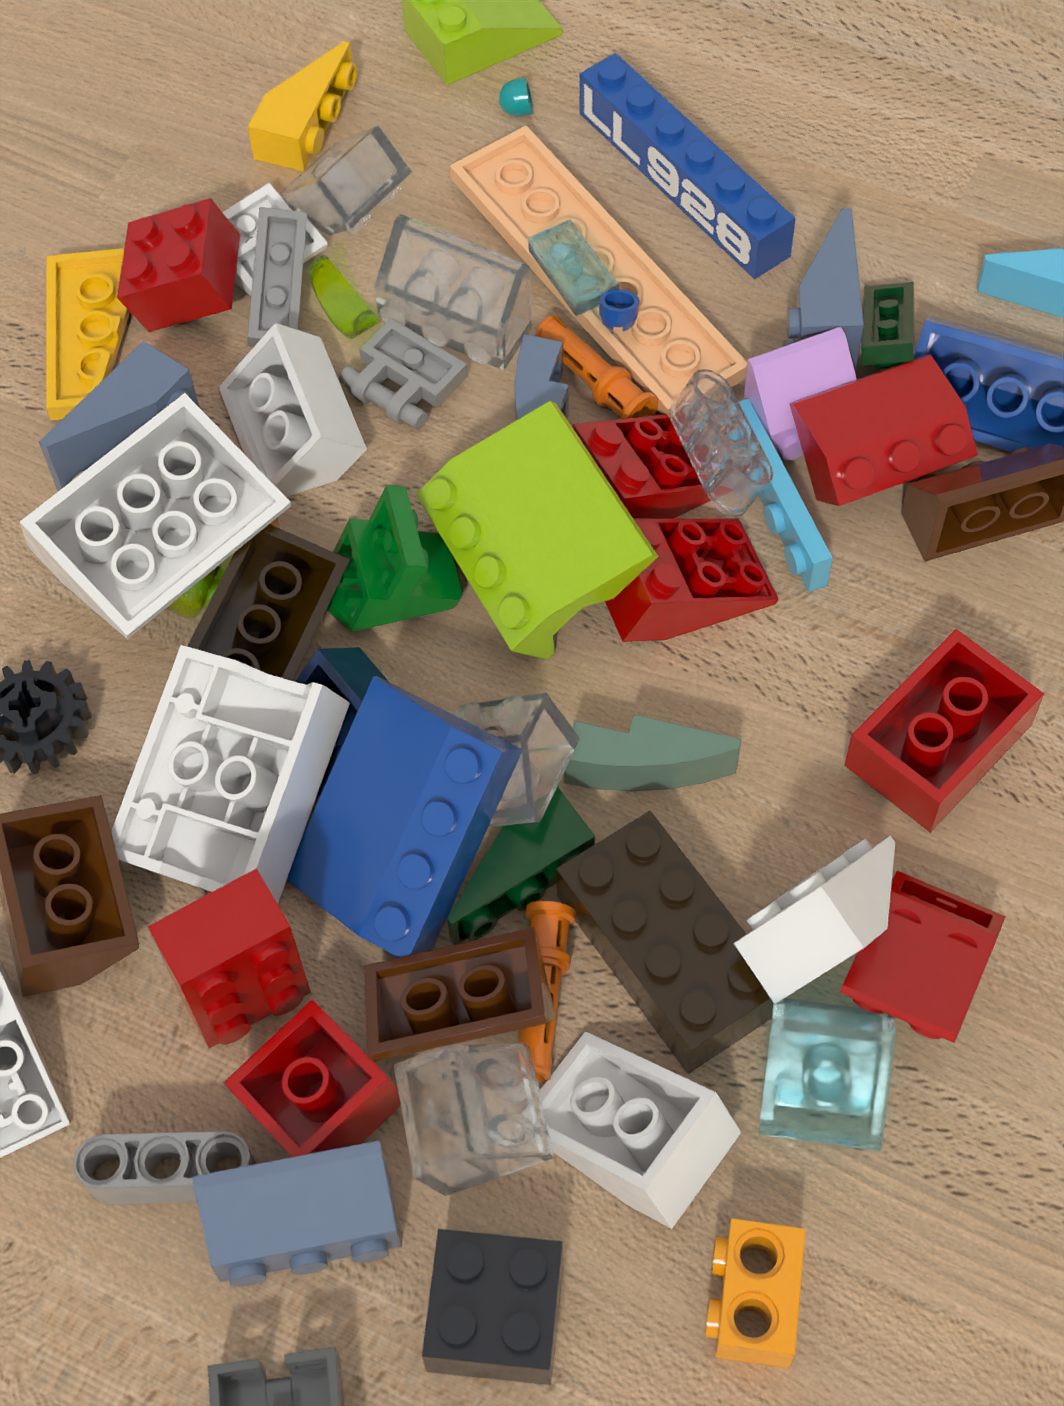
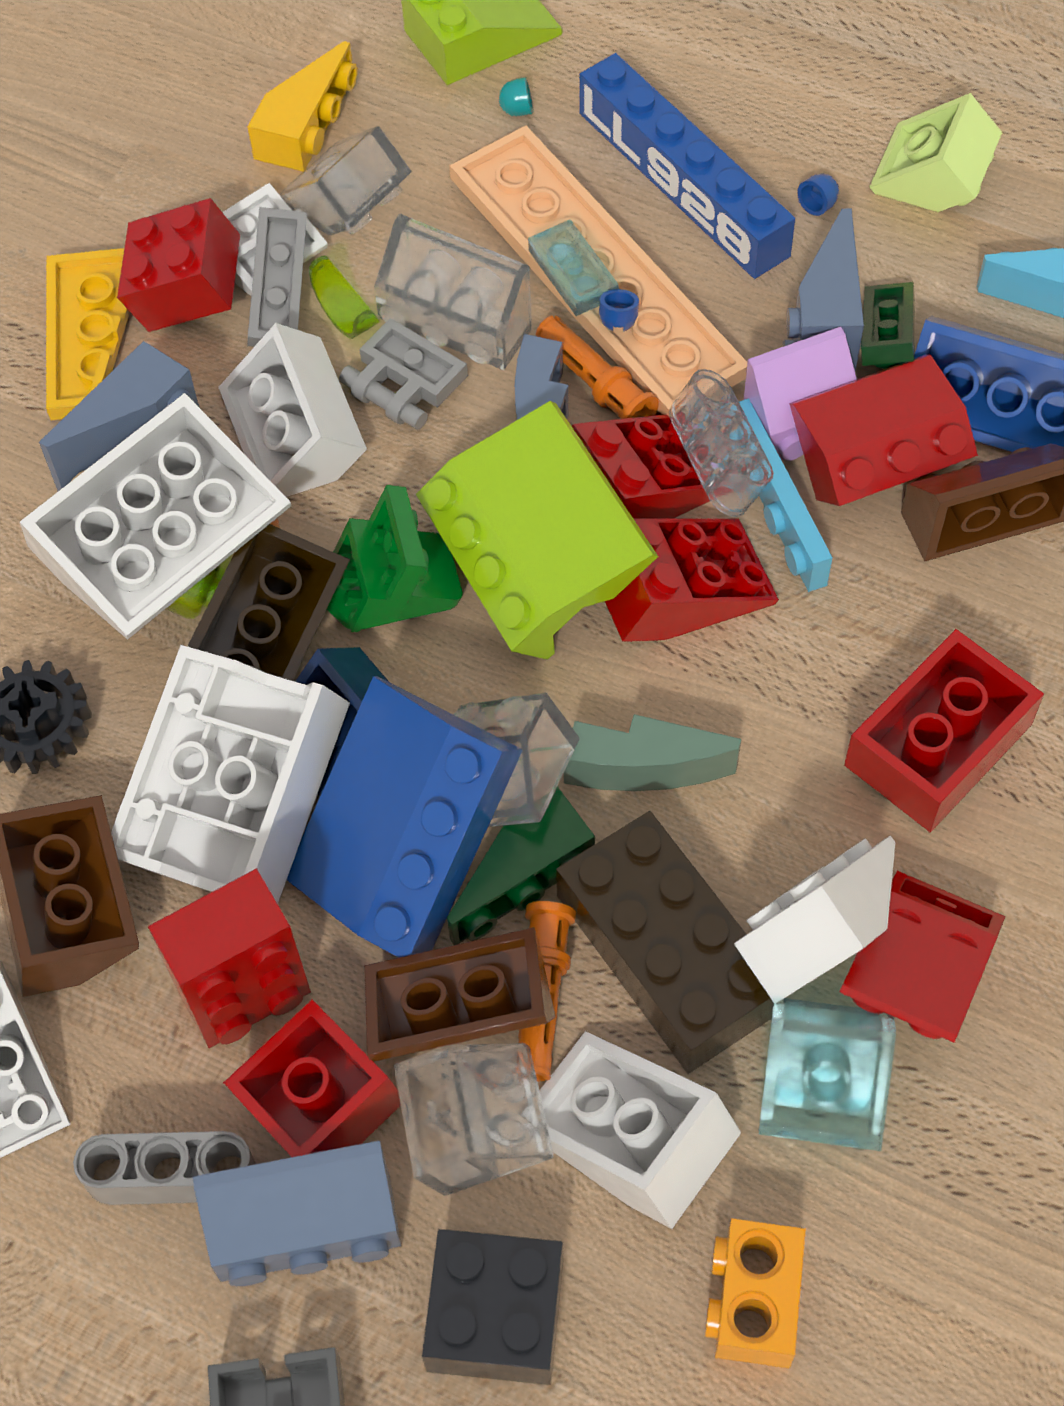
none -> blue hinge [797,173,839,216]
none -> yellowish green slope [869,93,1002,212]

